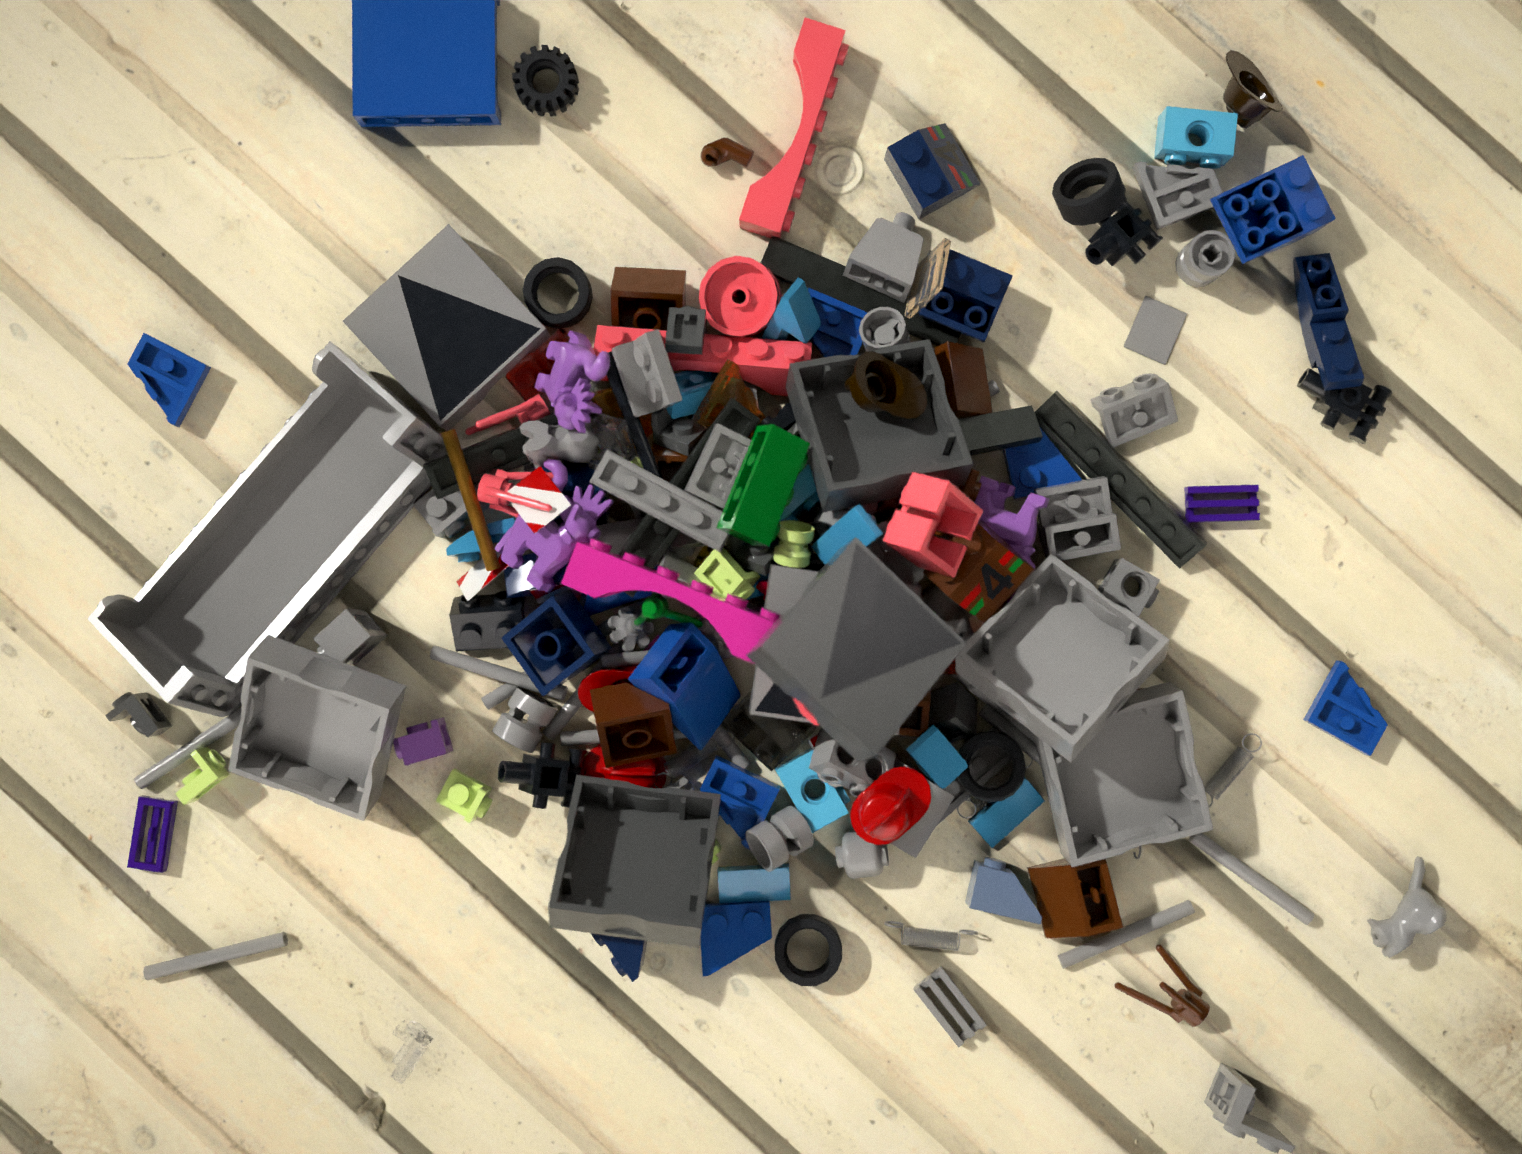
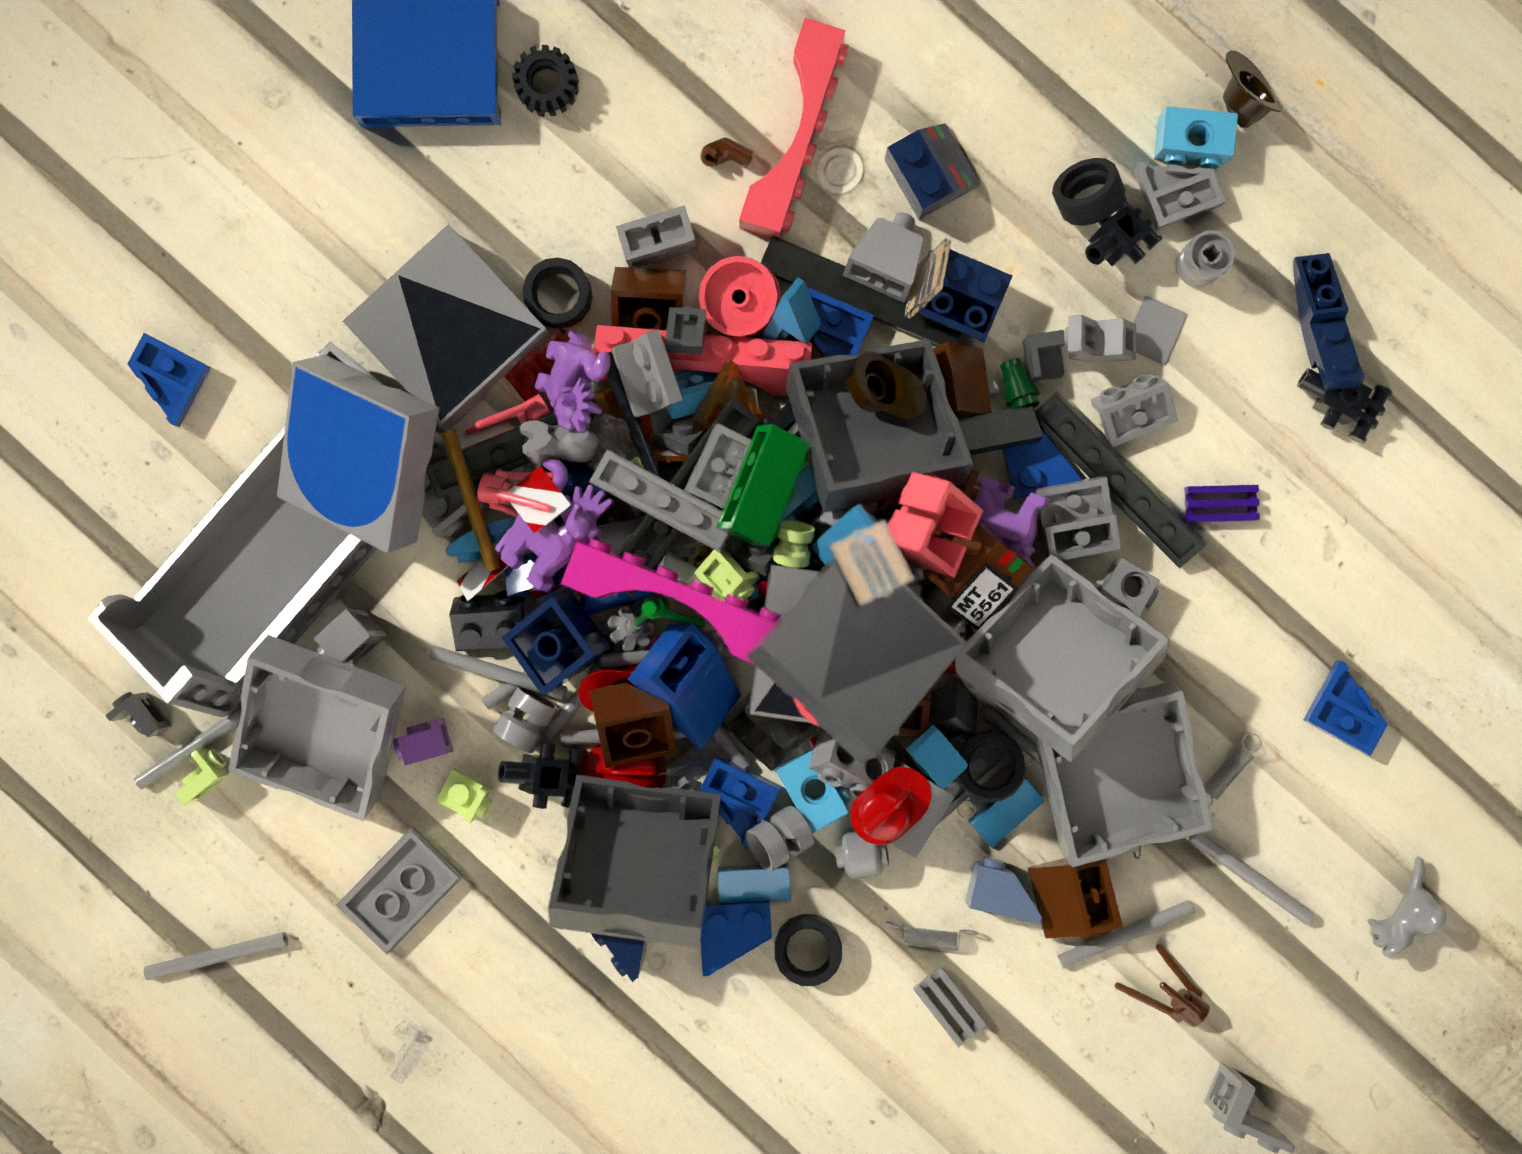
dark purple tile [127,795,178,873] -> none
light grey wheel [859,307,911,351] -> none
blue slope [1210,155,1336,264] -> none
none -> tile [277,355,439,553]
none -> light grey tile [336,826,464,955]
none -> light grey brick [616,206,697,268]
none -> clear piece [829,520,915,606]
none -> sticker [946,564,1018,631]
none -> dark green cone [1000,358,1040,409]
none -> dark grey panel [1023,330,1065,382]
none -> light grey brick [1064,315,1136,362]

